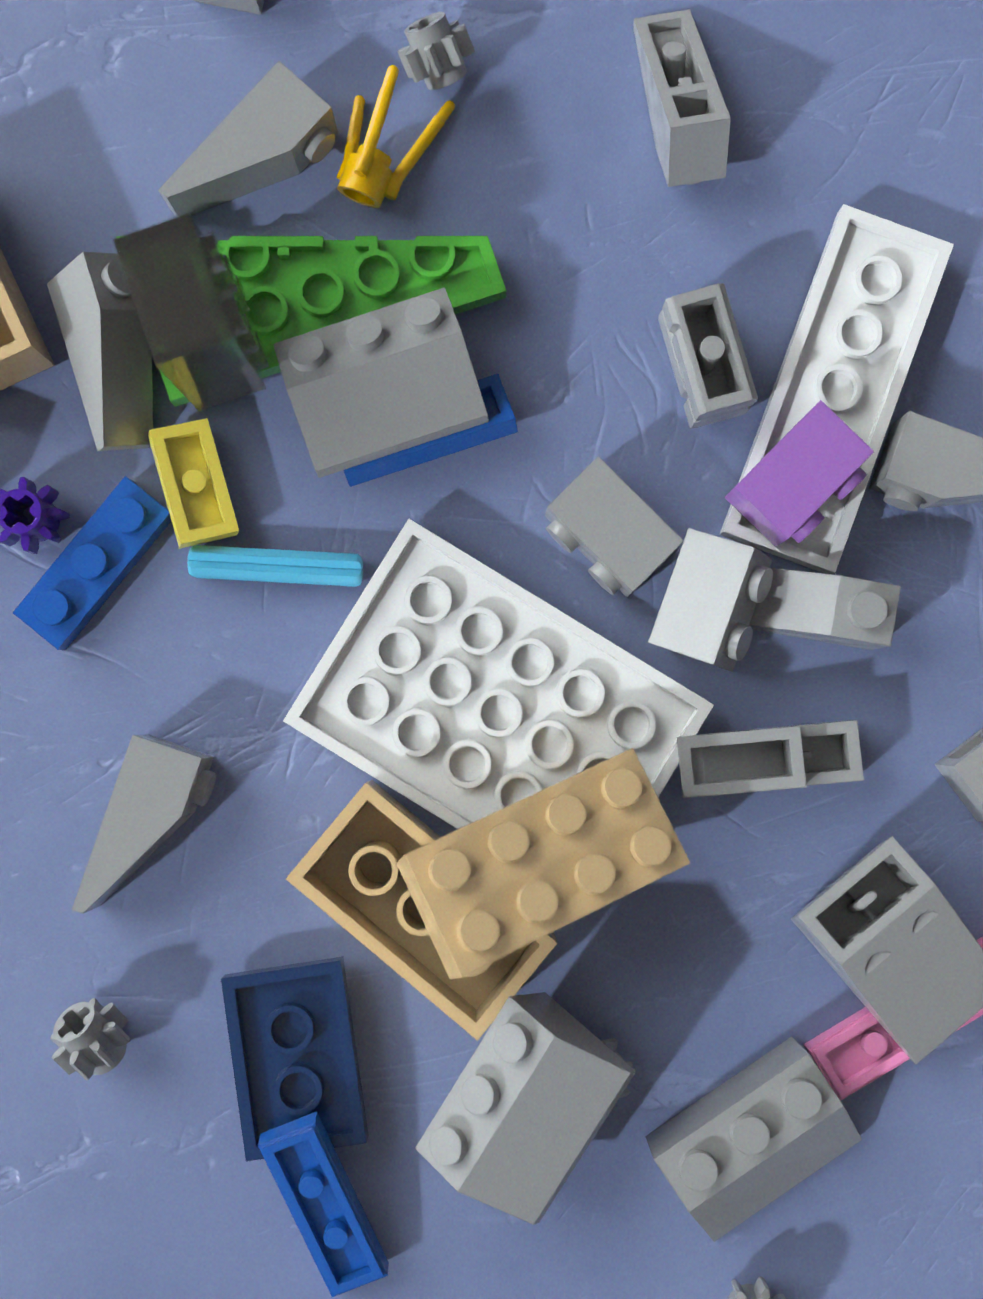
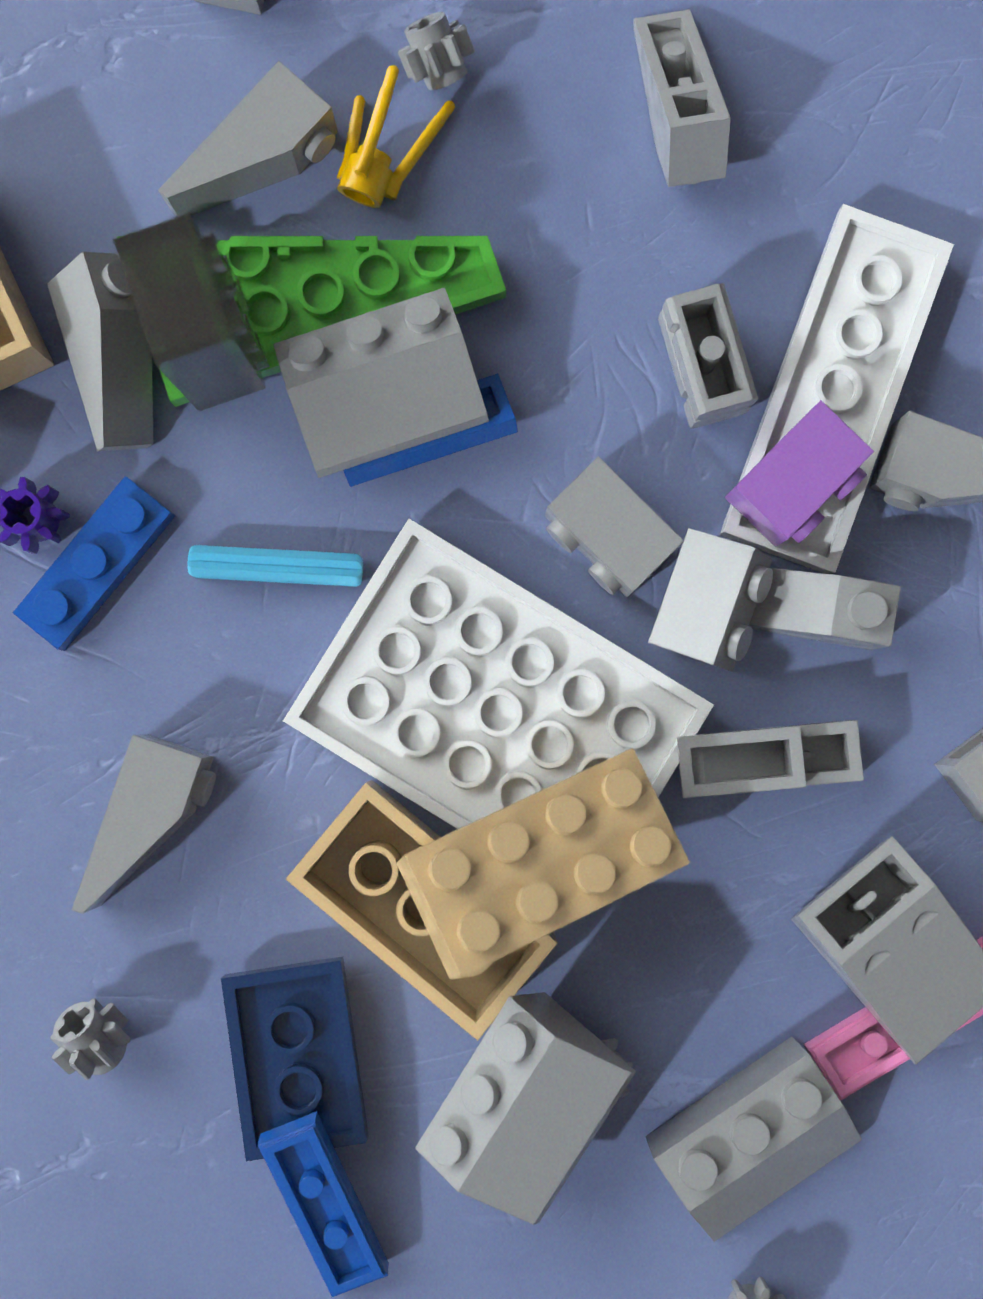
light yellow plate [148,418,239,549] -> none

